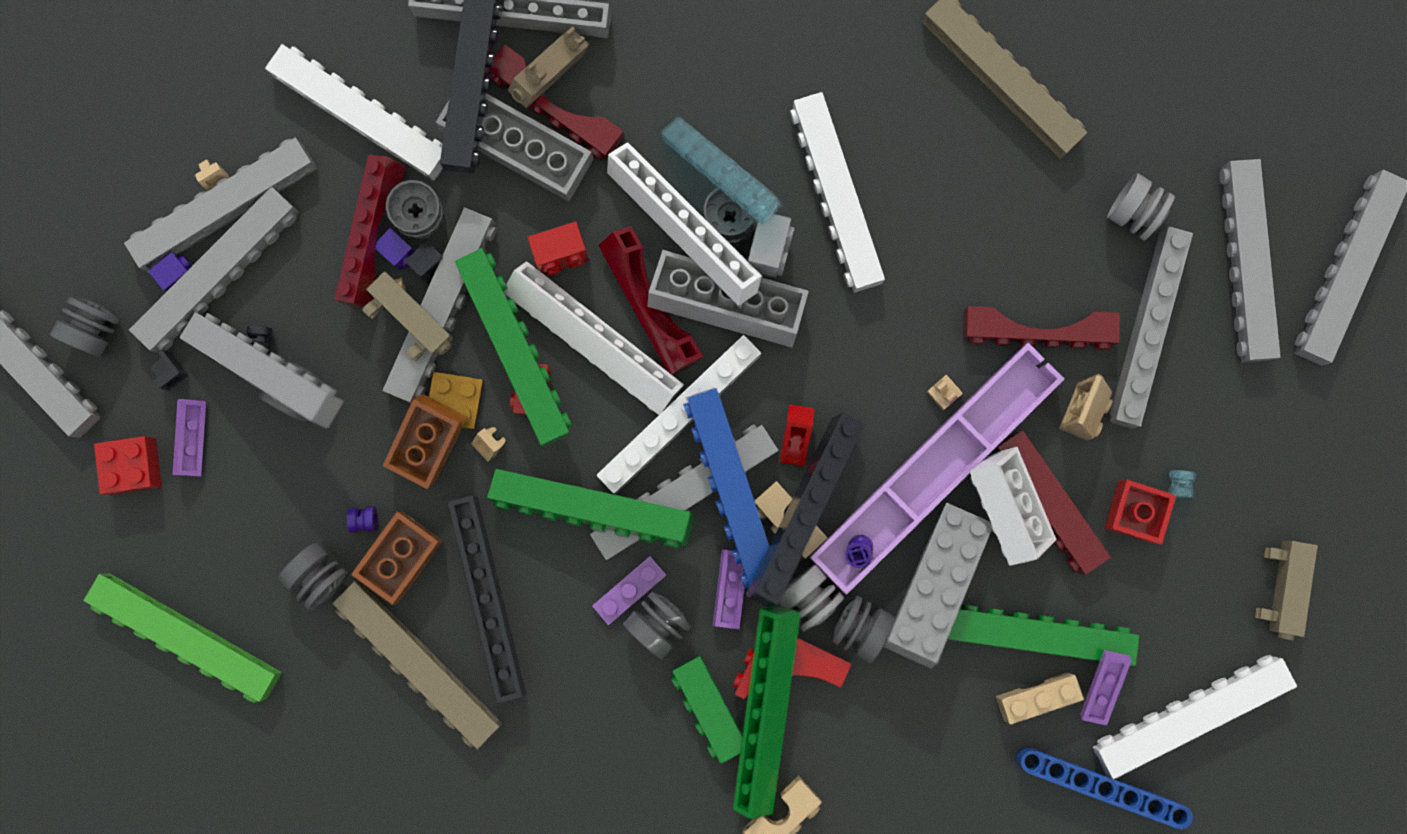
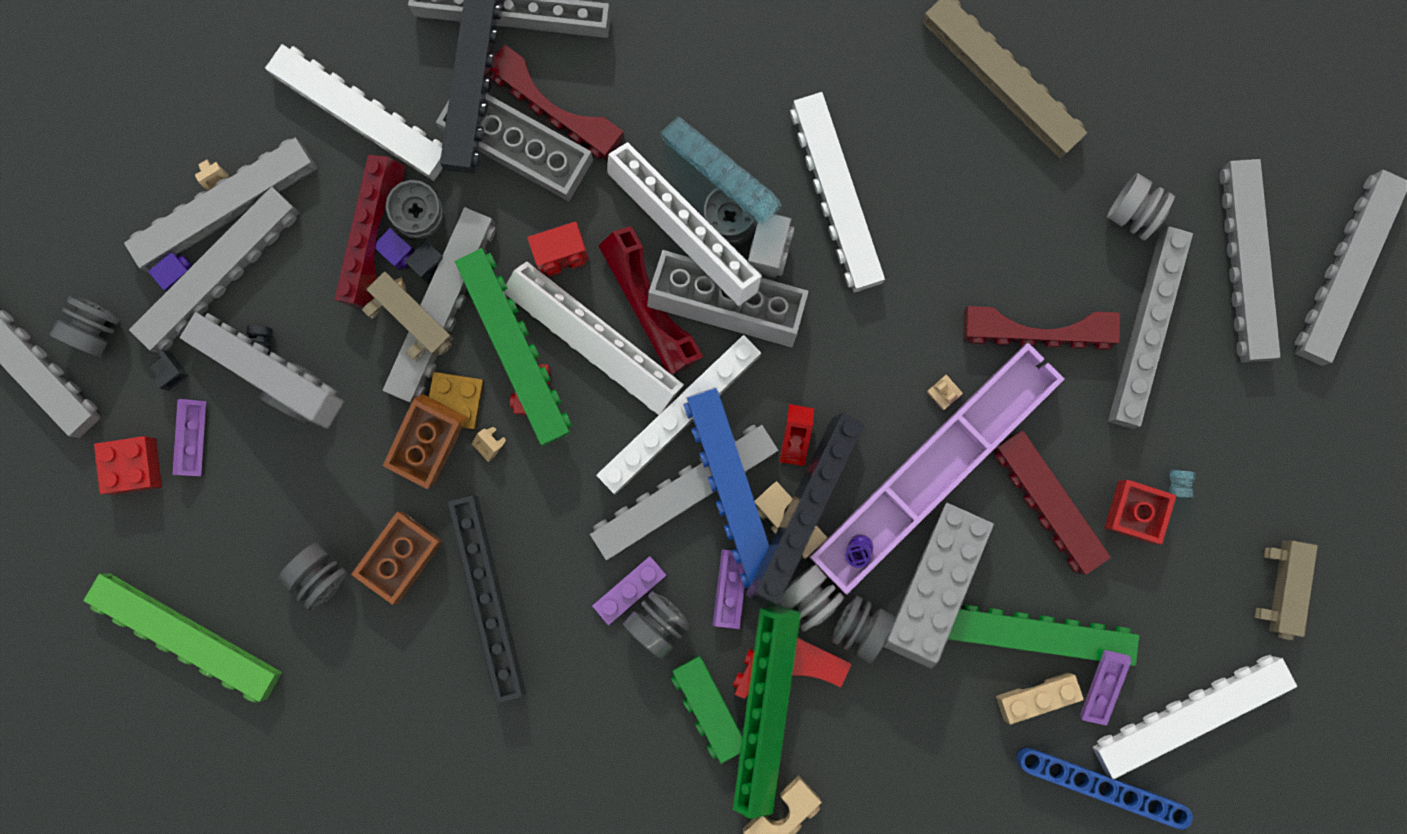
dark tan brick [333,581,503,749] -> none
dark purple wheel [347,506,378,533] -> none
green brick [487,469,694,549] -> none
dark tan brick [508,27,589,108] -> none
white brick [970,447,1056,565] -> none
tan slope [1059,374,1112,440] -> none

